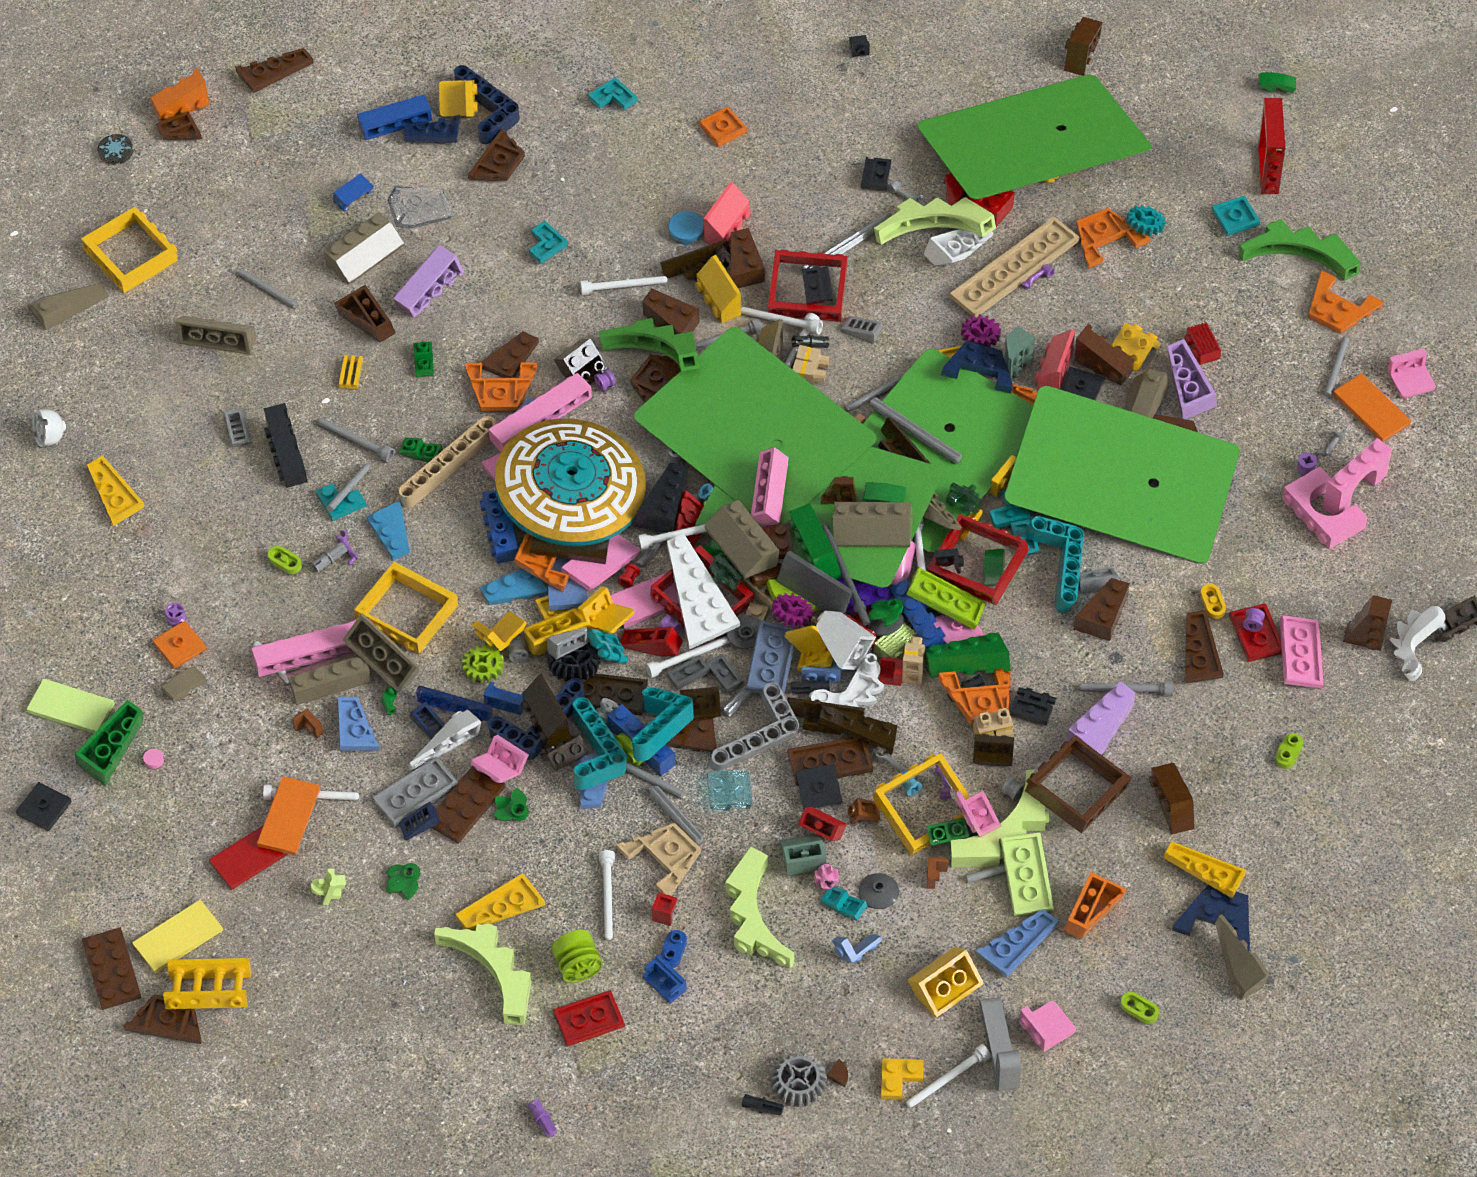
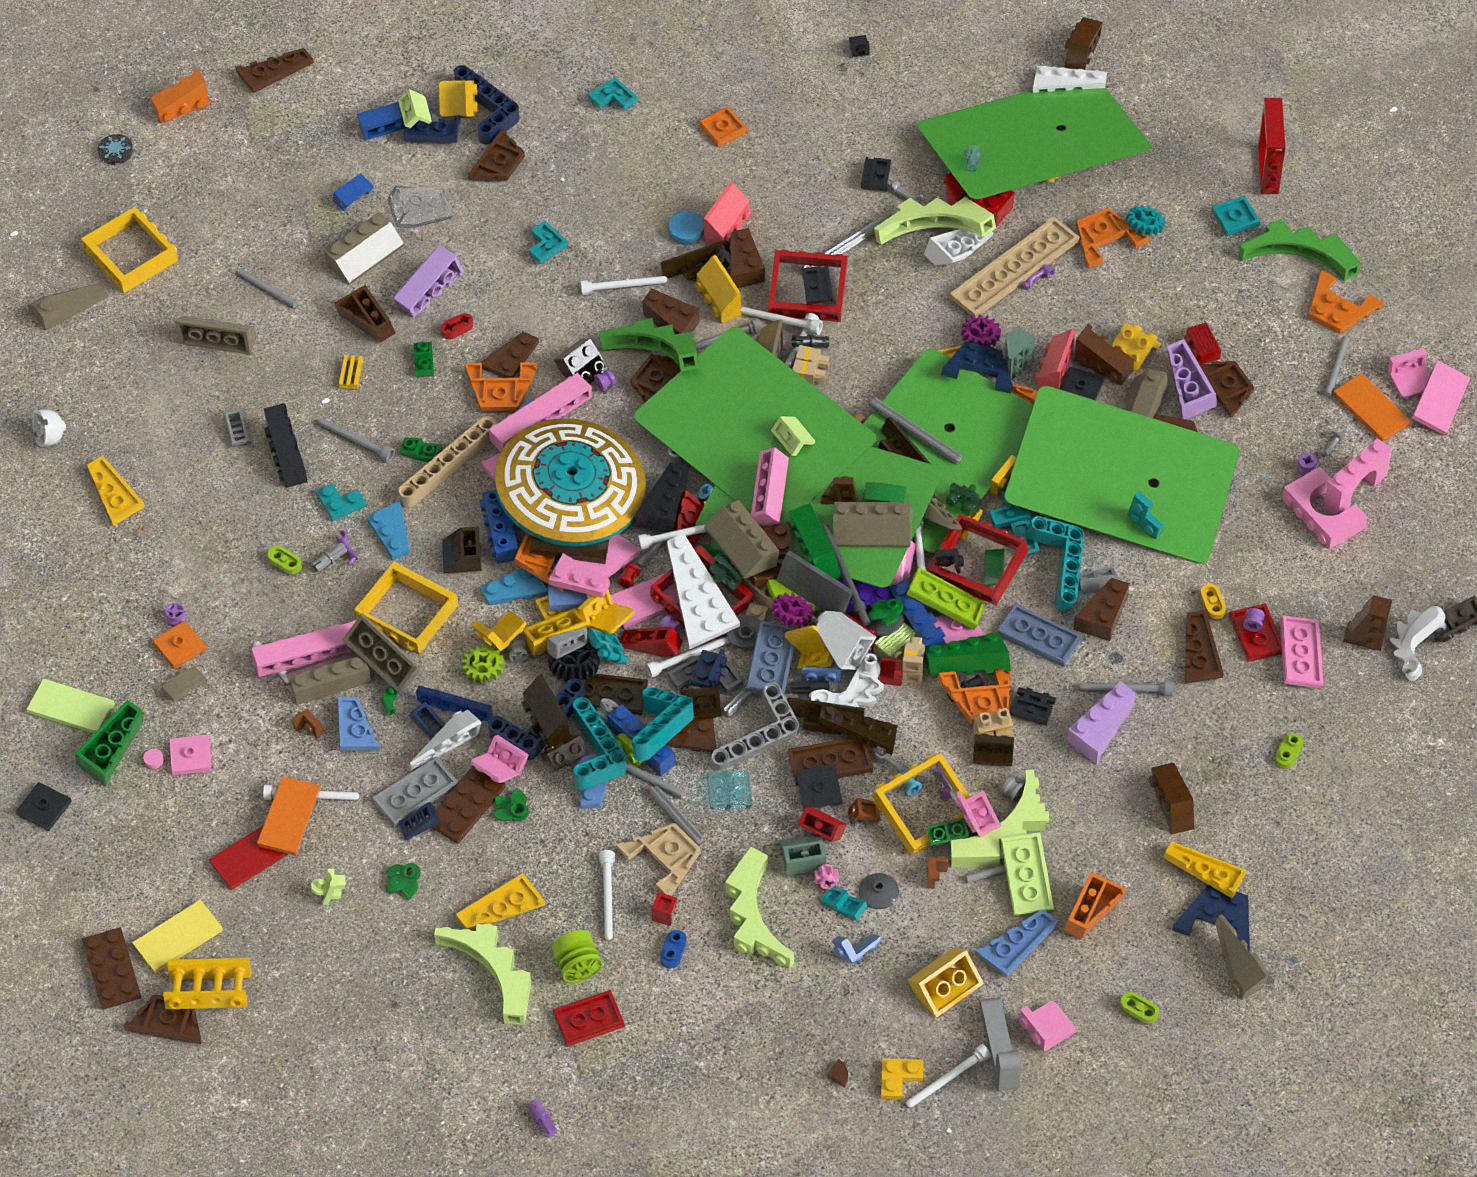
reddish brown wing [156,111,202,140] -> none
light grey bar [326,464,370,512] -> none
blue hinge [483,682,524,715] -> none
blue hinge [642,954,686,1004] -> none
black axle [742,1094,784,1116] -> none
light grey gear [771,1052,827,1108] -> none
light grey slope [841,316,882,344] -> none
light grey bar [844,372,907,412] -> none
reddish brown window [1025,736,1131,834] -> none
green slope [1258,72,1296,94] -> none
none -> bright pink plate [170,734,212,776]
none -> yellowish green panel [398,89,432,128]
none -> red beam [441,313,473,339]
none -> dark brown slope [442,527,482,573]
none -> bright pink wing [549,553,610,598]
none -> dark blue bracket [690,649,727,688]
none -> yellowish green panel [771,416,815,456]
none -> clear light blue cone [964,145,982,172]
none -> sand blue tile [996,603,1083,667]
none -> white wing [1033,66,1107,93]
none -> teal plate [1128,491,1164,539]
none -> reddish brown wing [1197,361,1254,417]
none -> bright pink tile [1412,361,1470,436]

